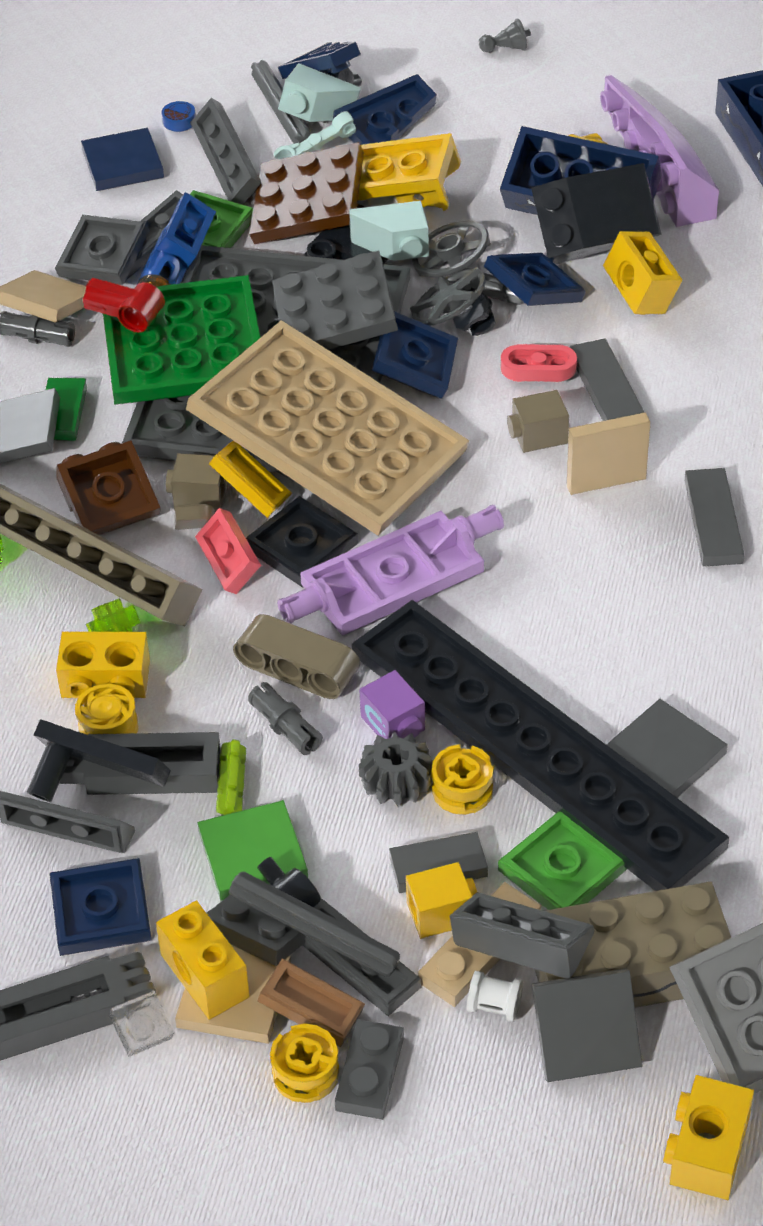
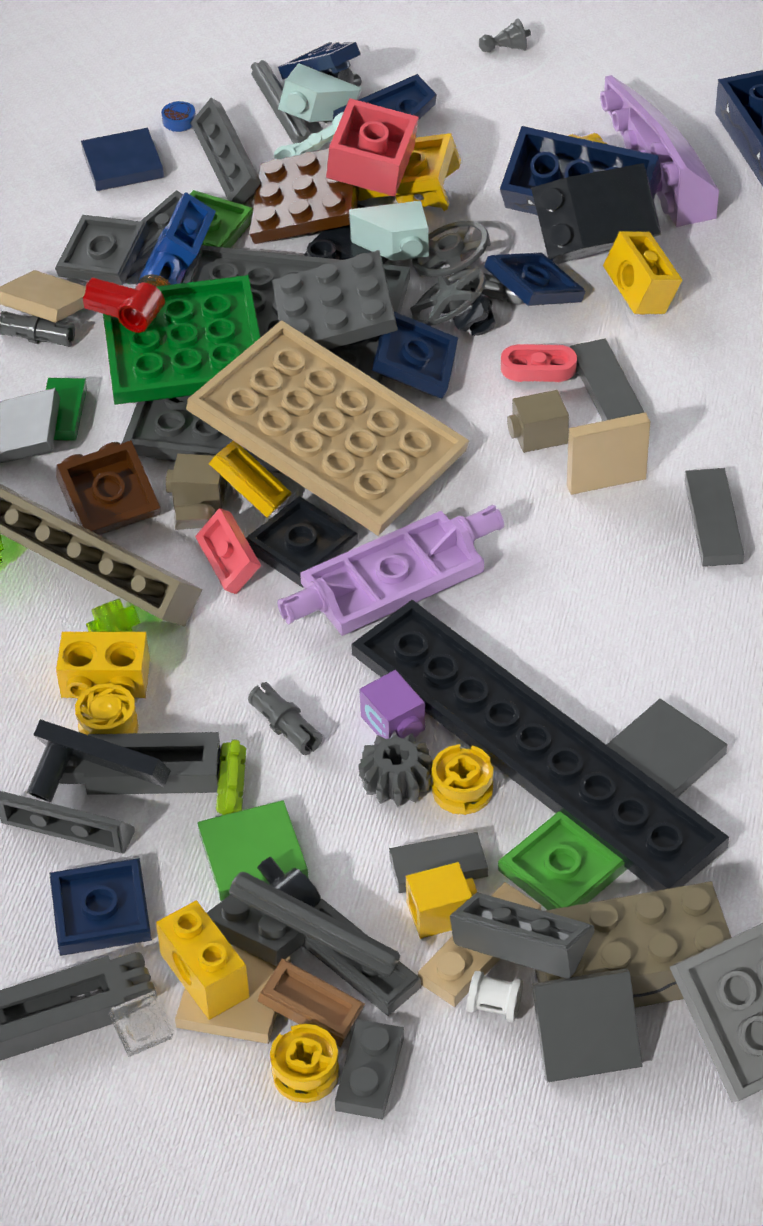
dark tan beam [233,614,361,699] -> none
yellow brick [663,1075,754,1200] -> none
none -> coral brick [326,98,419,196]

